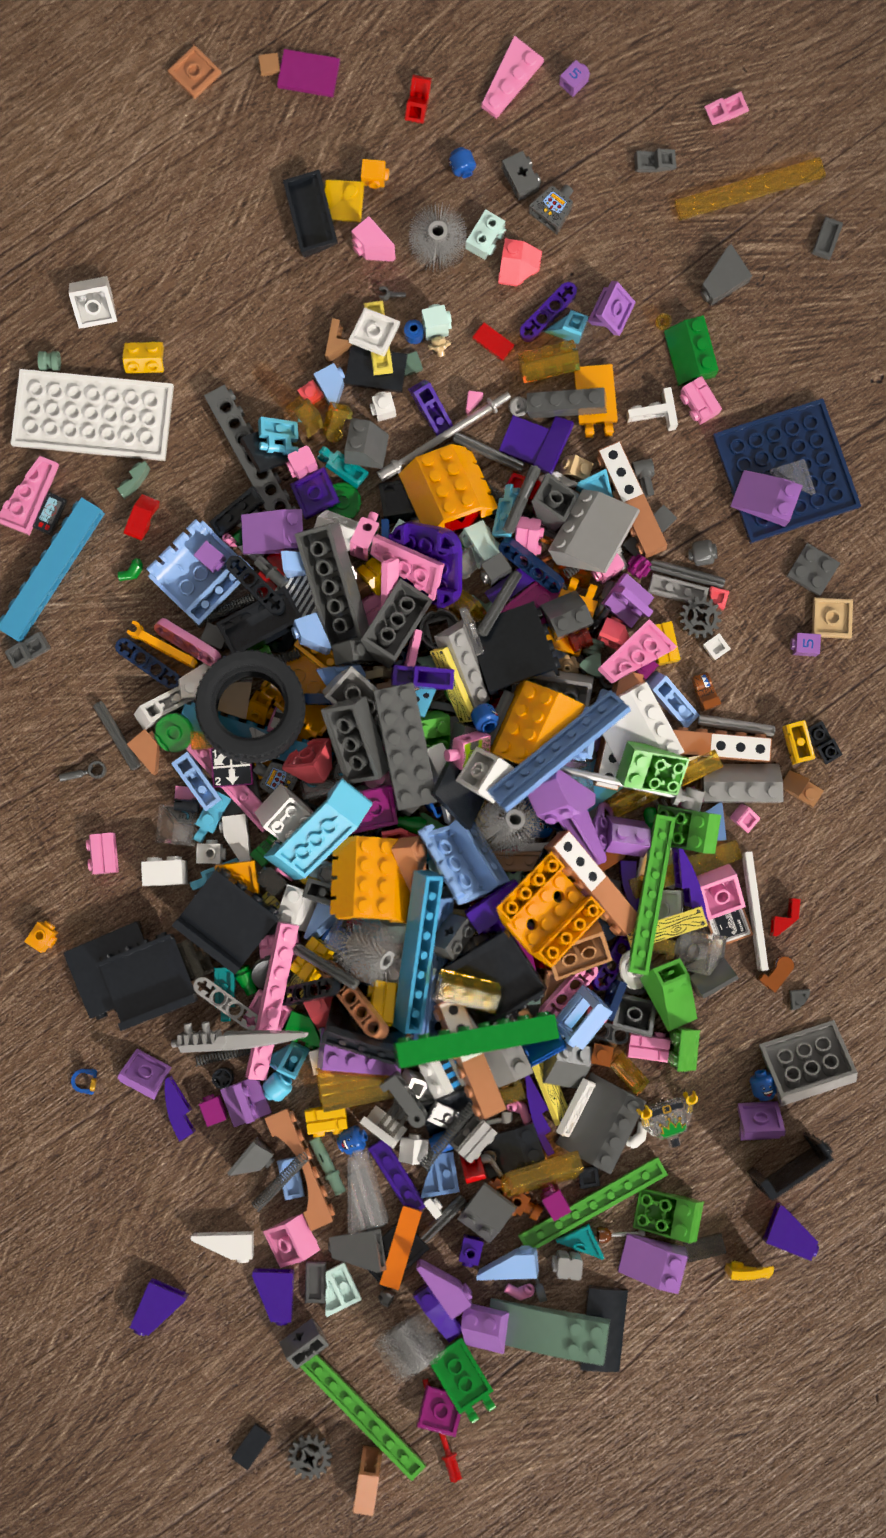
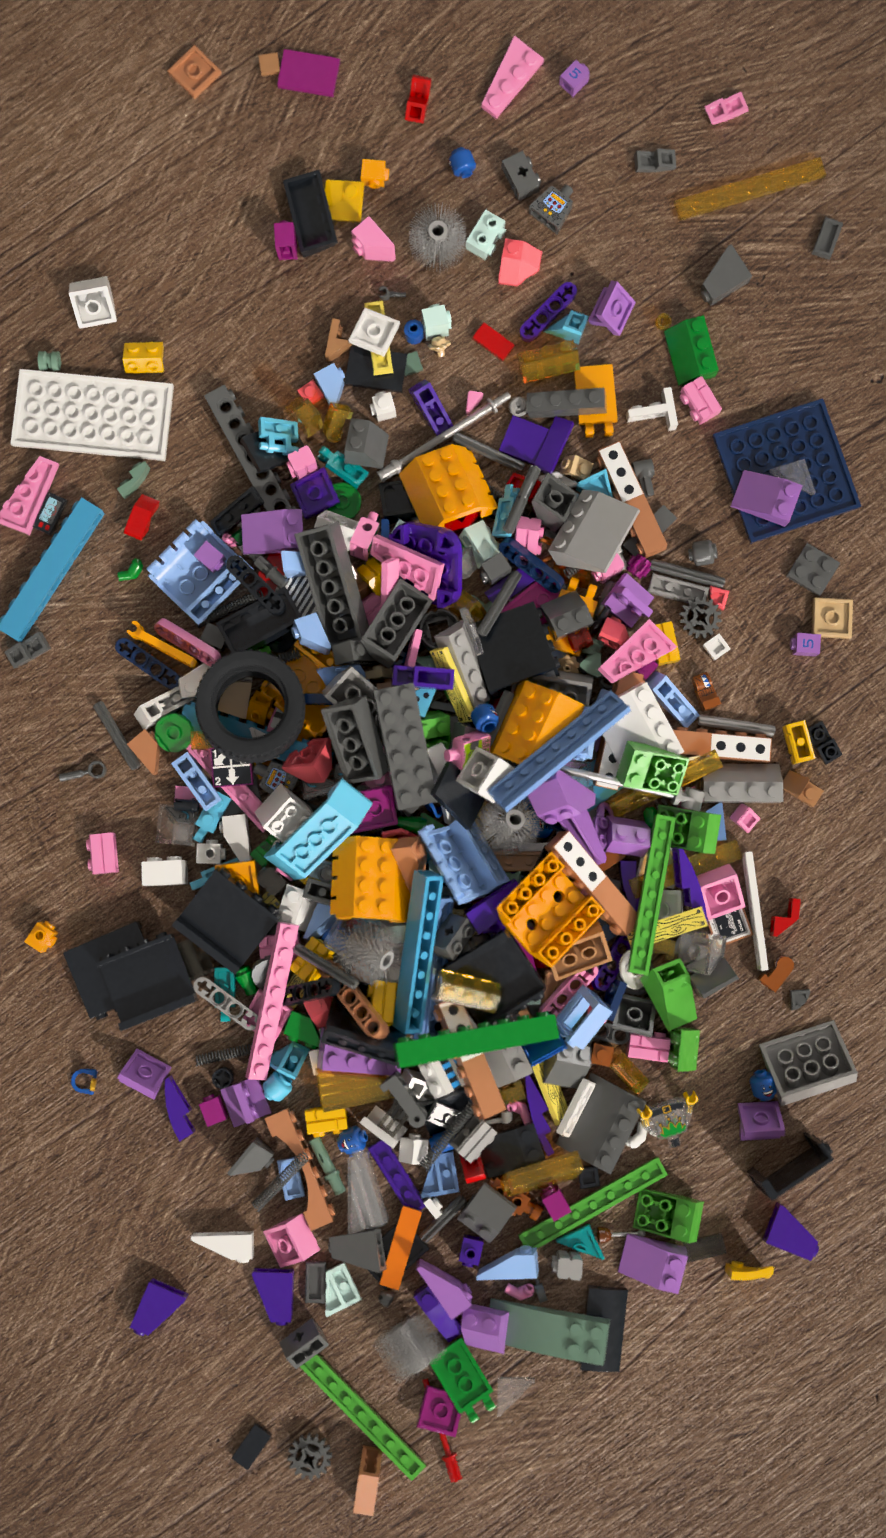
light grey piece [171,1021,308,1053] -> none
dark grey hand [481,1150,503,1177] -> none
none -> magenta brick [274,221,298,260]
none -> clear tile [497,1377,535,1417]

